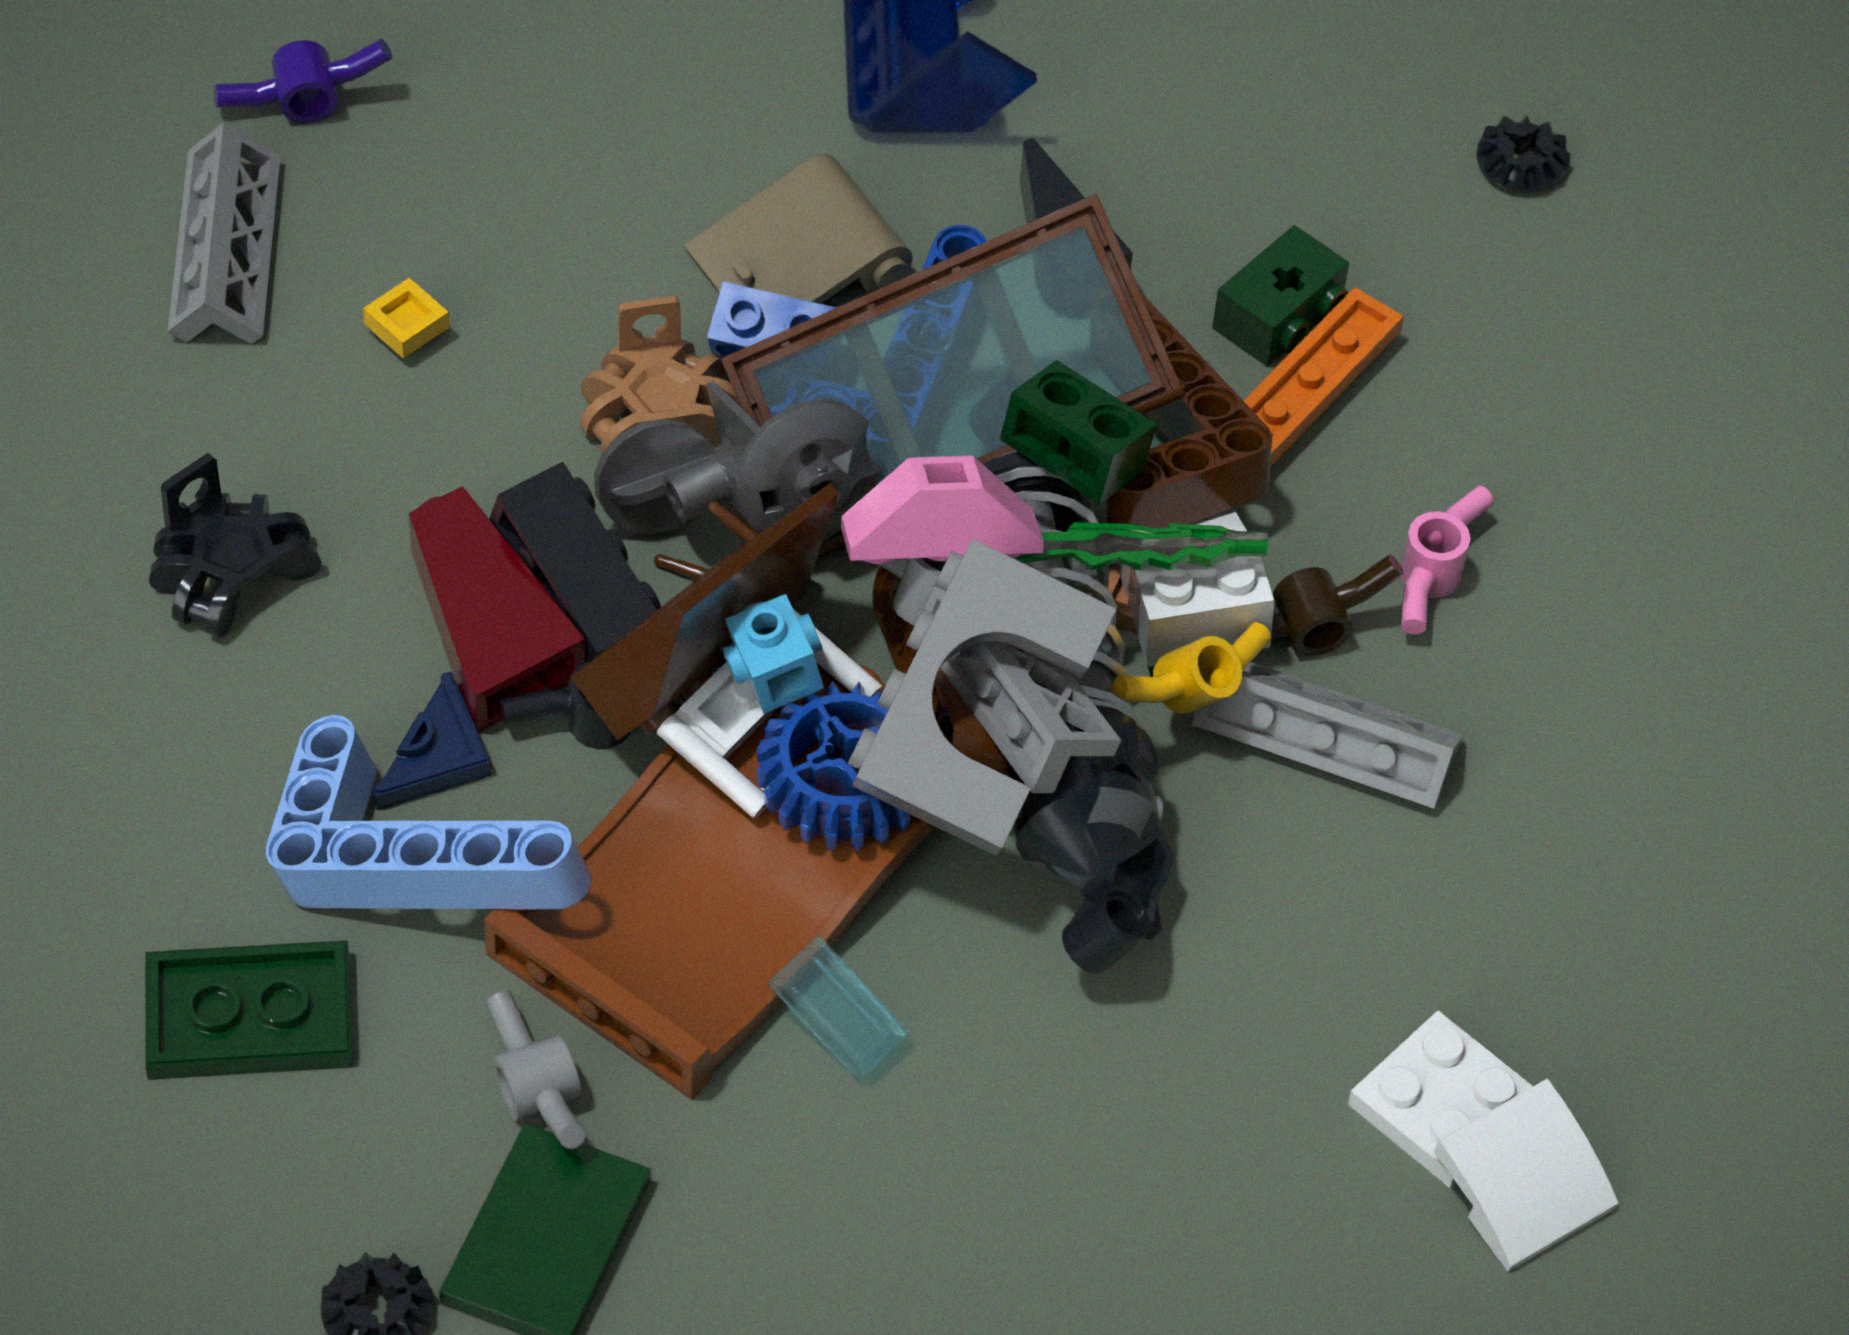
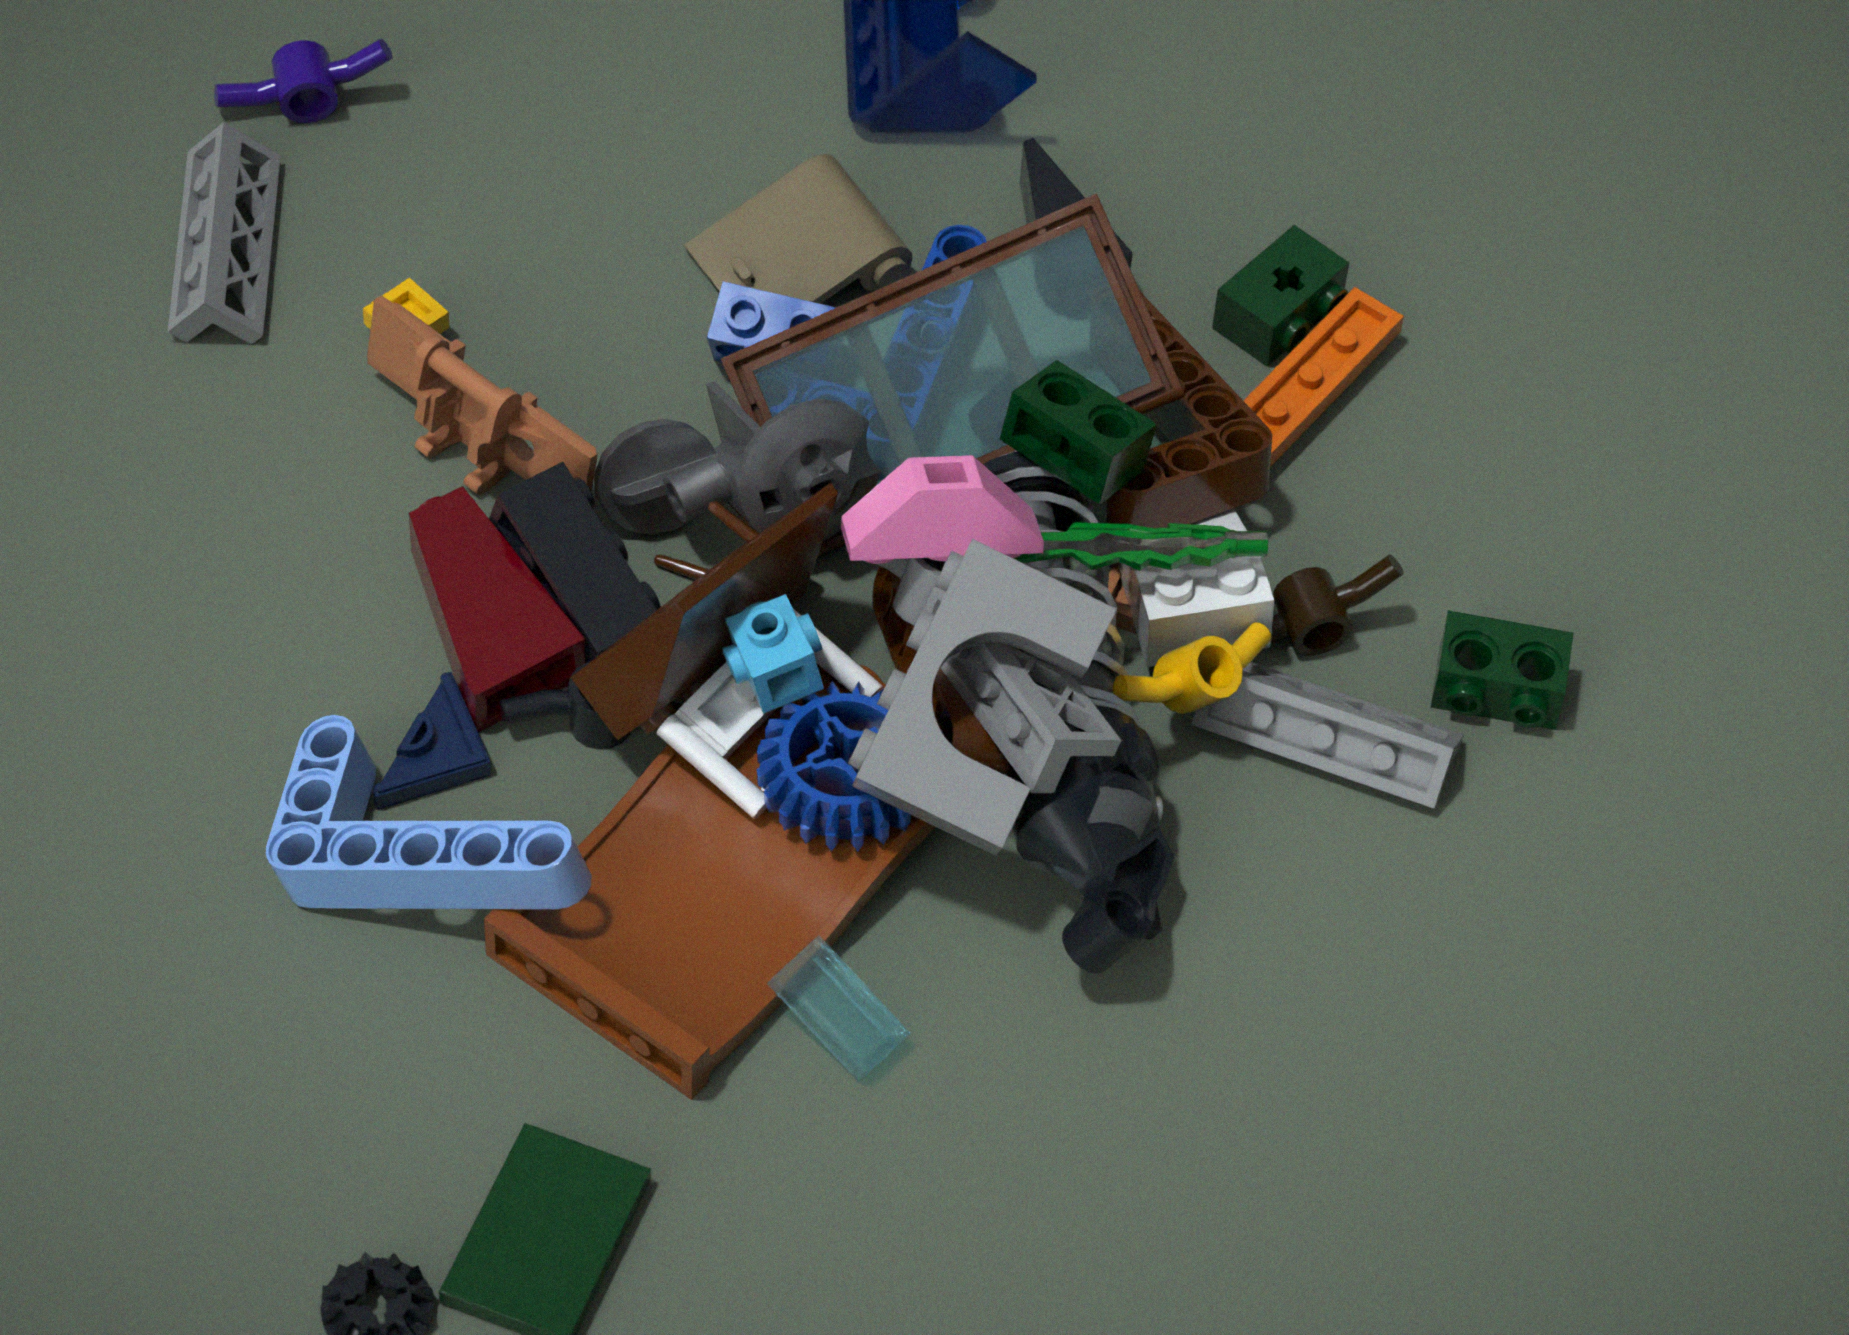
dark green tile [145,940,353,1079] -> none
black piece [149,453,322,638] -> none
light grey piece [487,991,586,1149] -> none
medium nougat piece [580,296,741,454] -> none
white plate [1348,1010,1533,1188] -> none
bright pink piece [1401,485,1494,634] -> none
white slope [1433,1078,1619,1272] -> none
black gear [1477,115,1571,192] -> none
none -> nougat piece [367,295,598,495]
none -> dark green brick [1430,610,1574,730]

